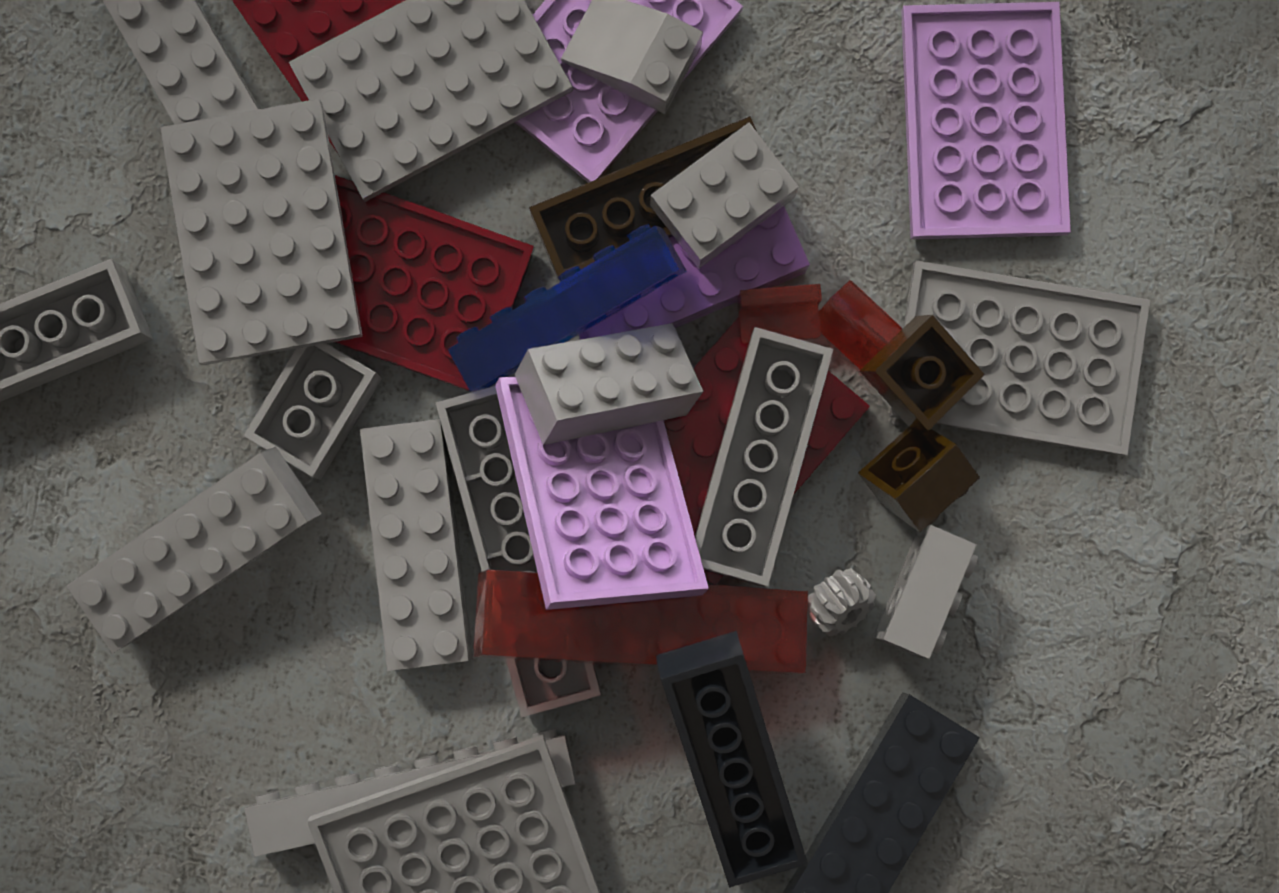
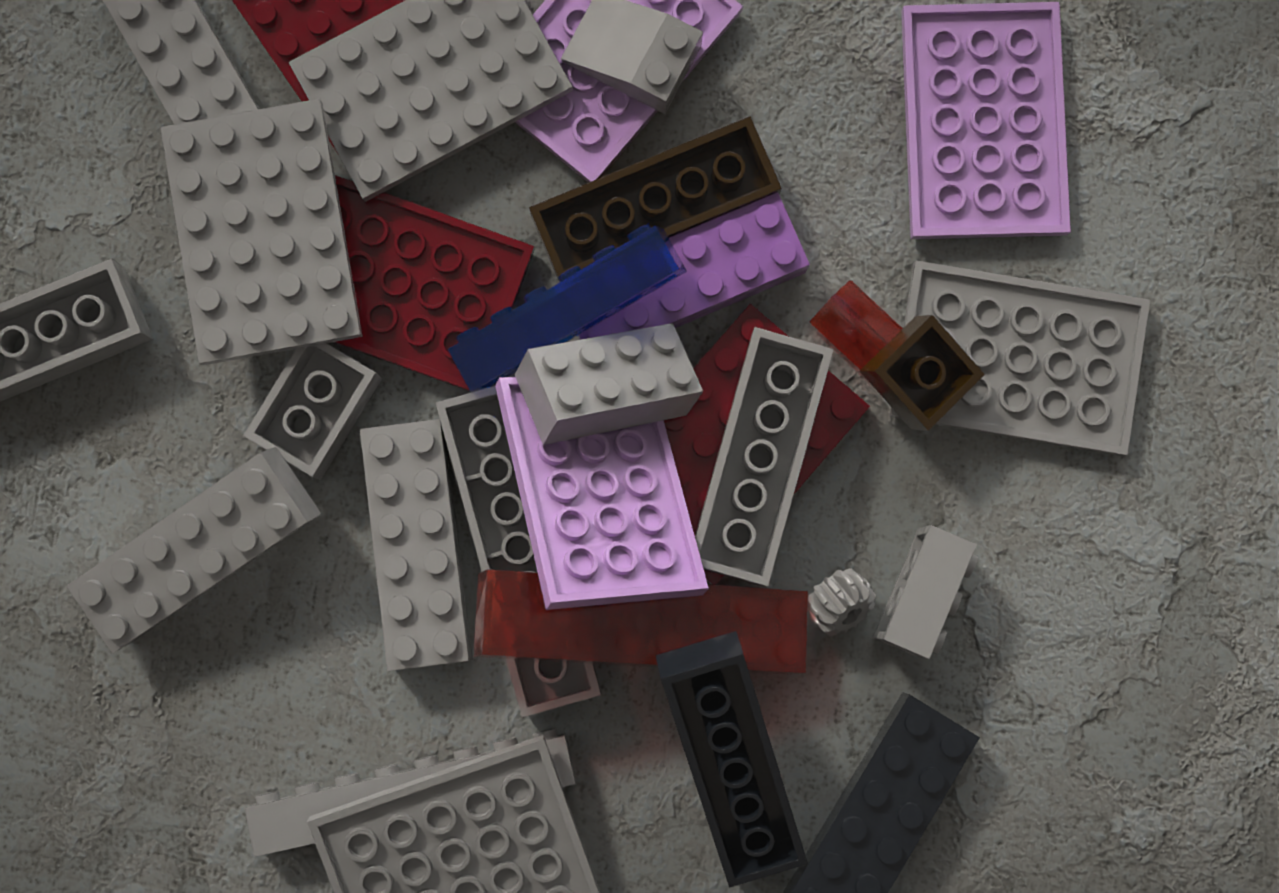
light grey brick [650,122,799,269] -> none
clear red panel [737,284,822,345] -> none
dark brown brick [858,427,980,532] -> none

